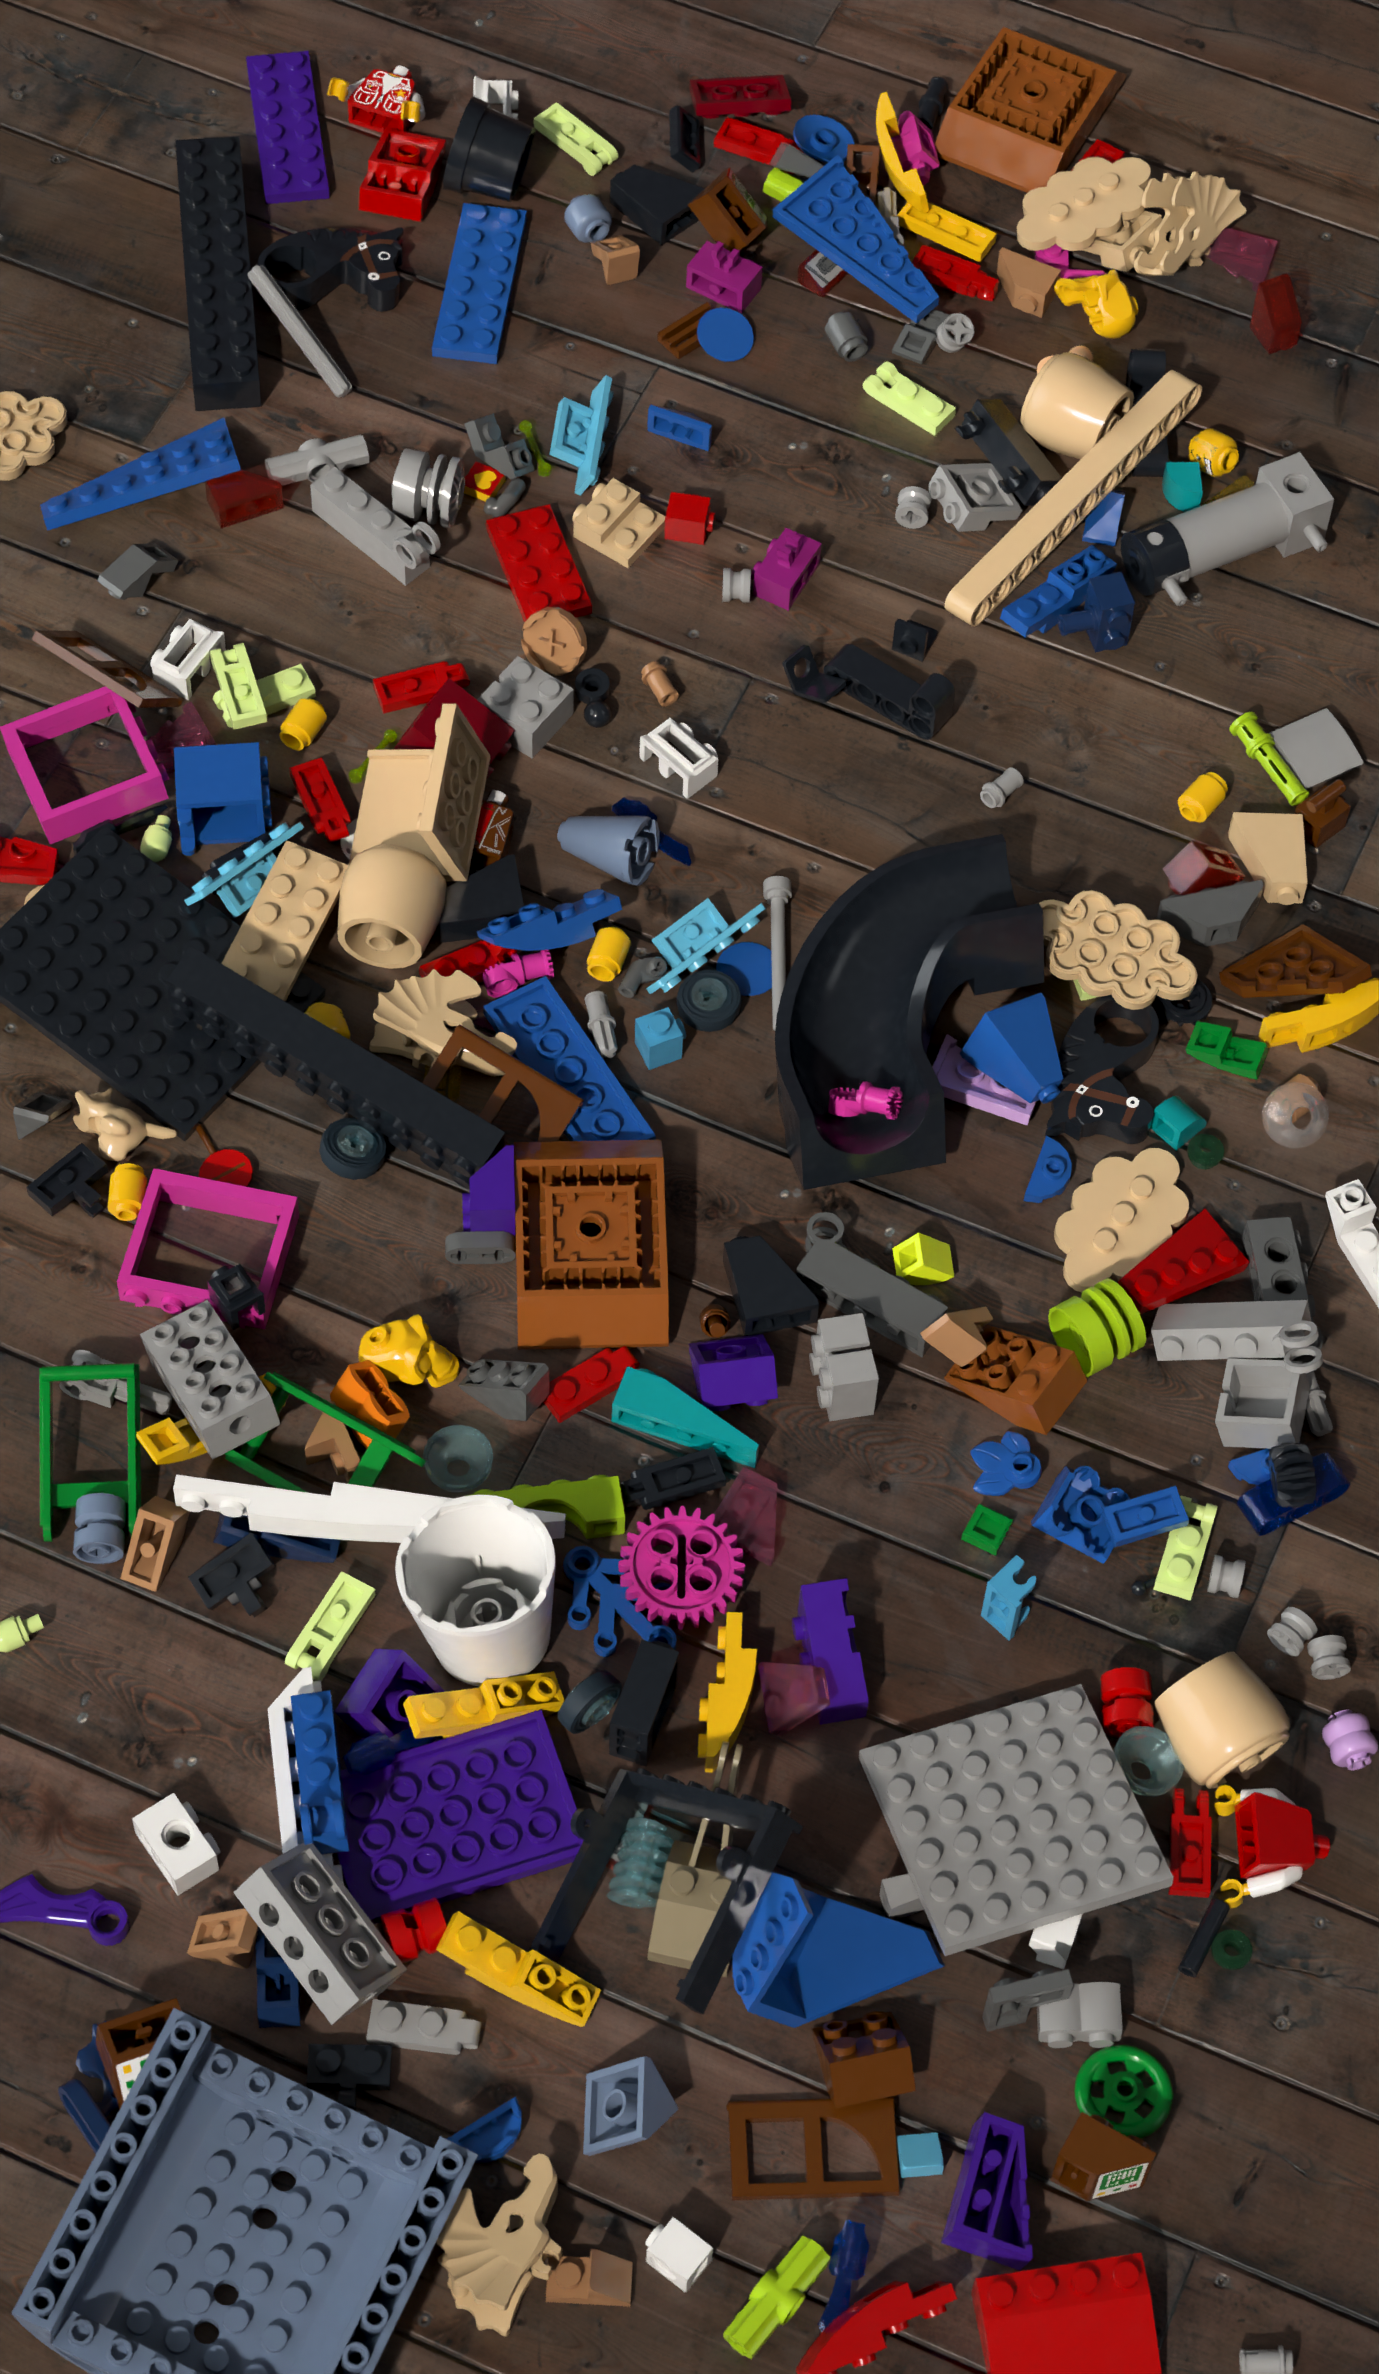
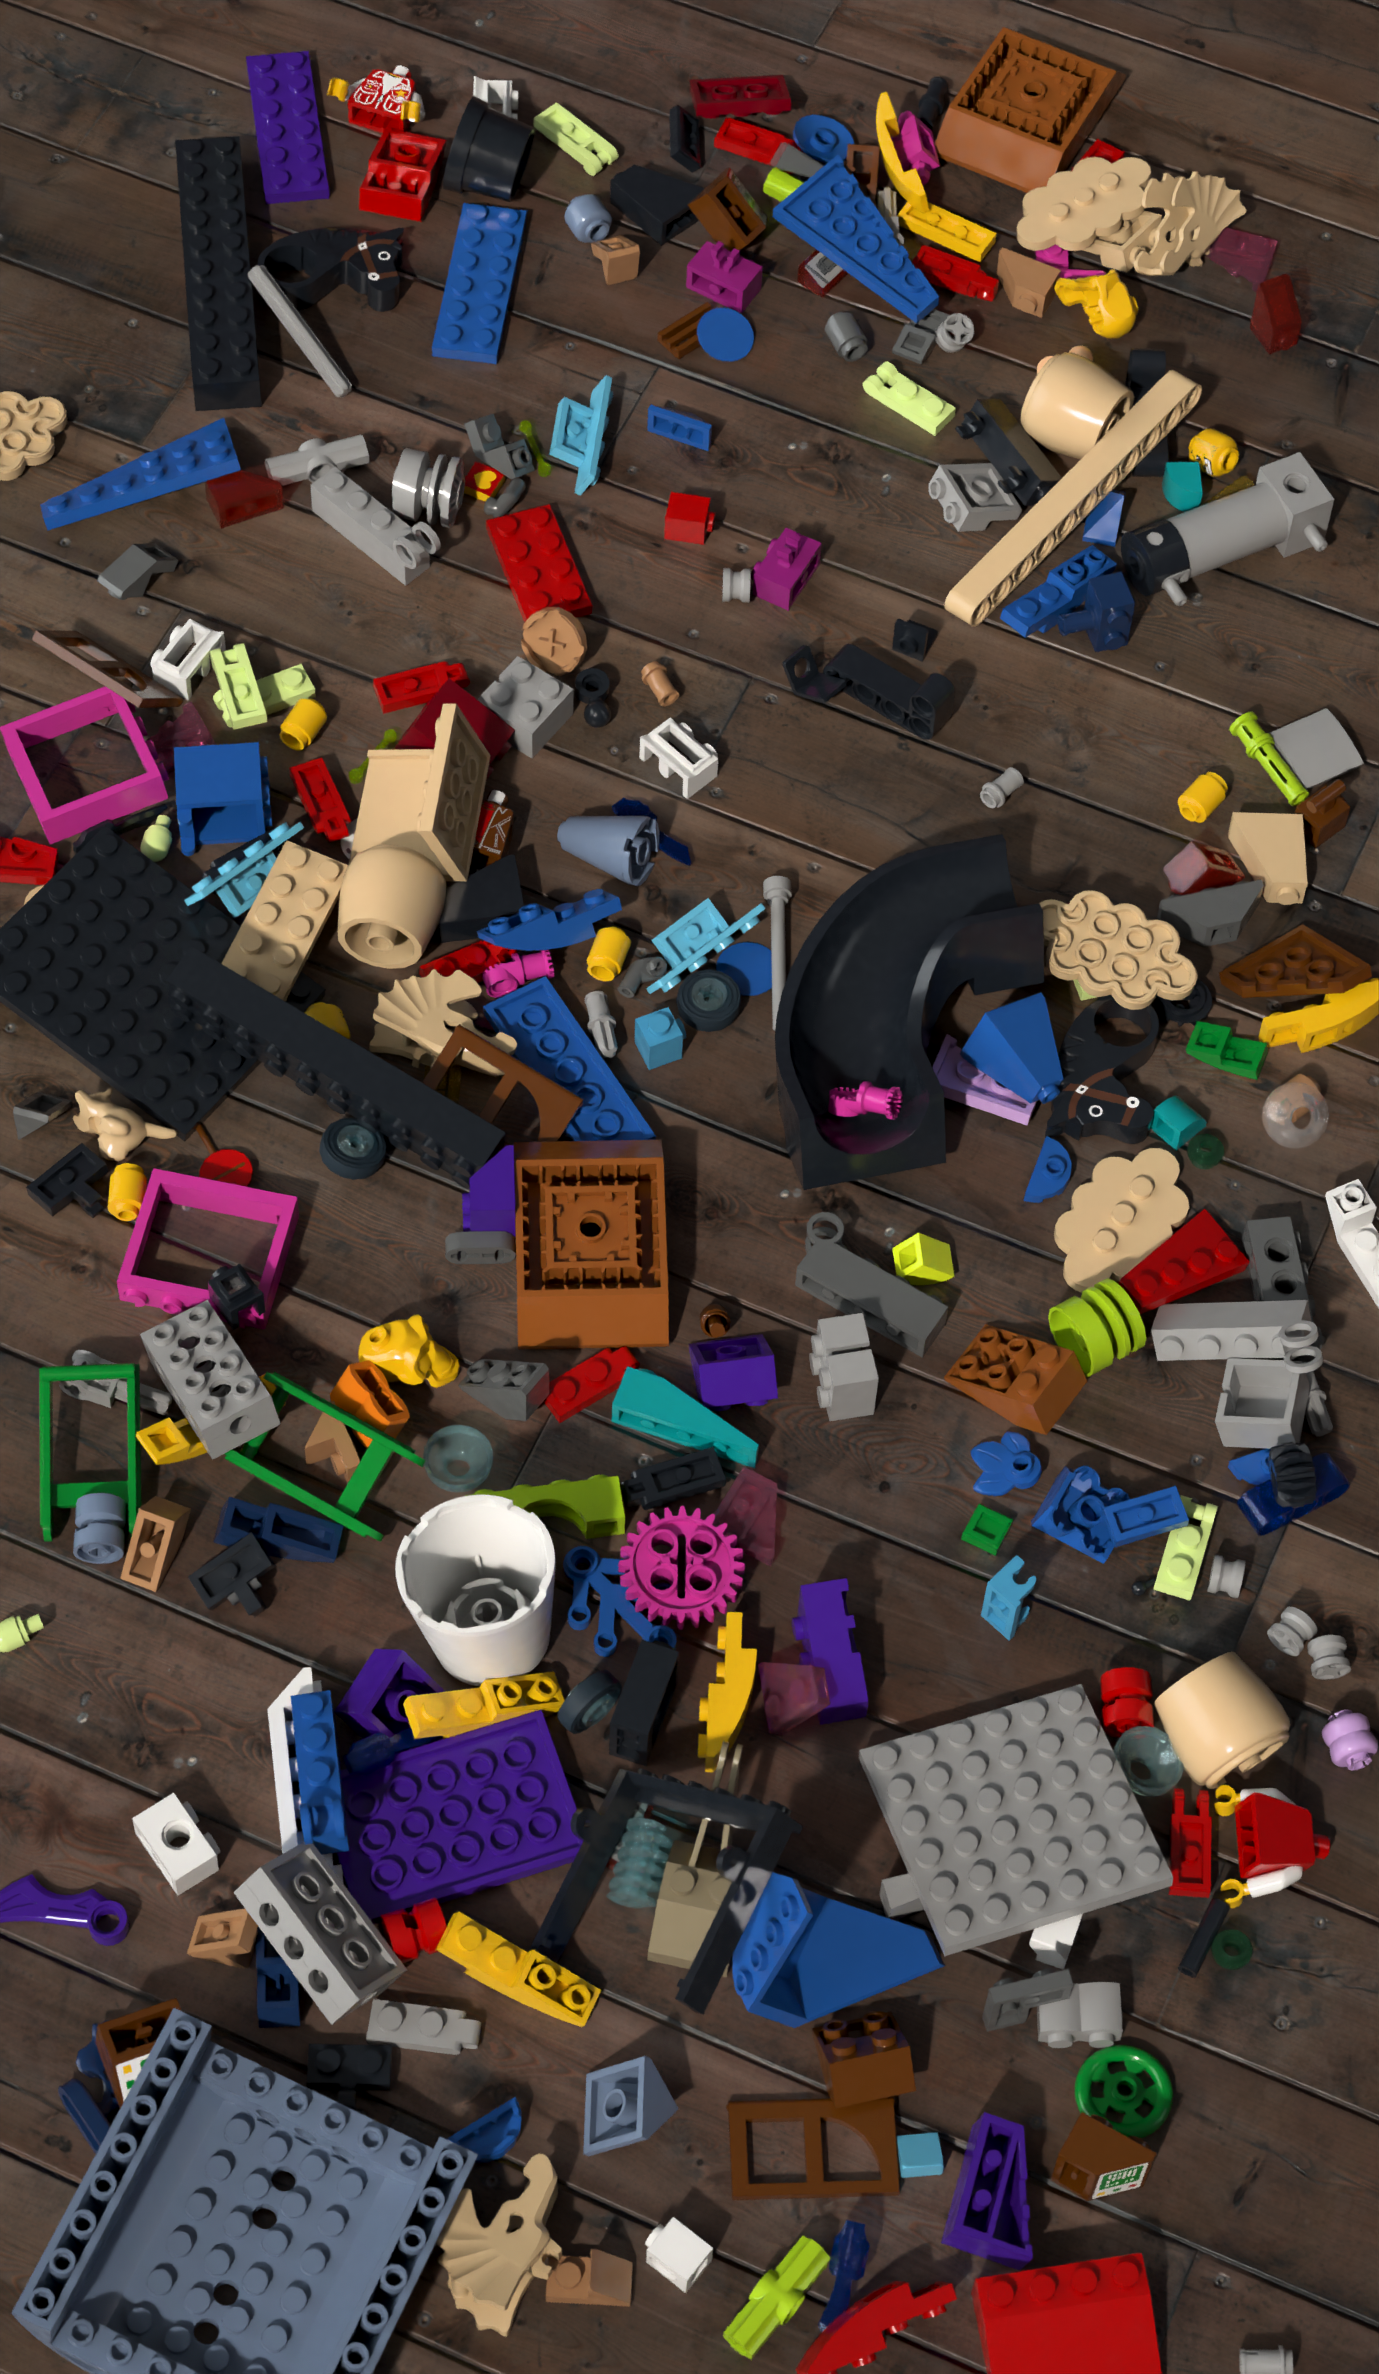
white slope [173,1474,566,1543] -> none
yellowish green plate [285,1571,375,1681] -> none
tan plate [572,478,665,568] -> none
black slope [723,1235,819,1336] -> none
light grey wheel [895,486,931,529] -> none
medium nougat slope [920,1307,993,1367] -> none

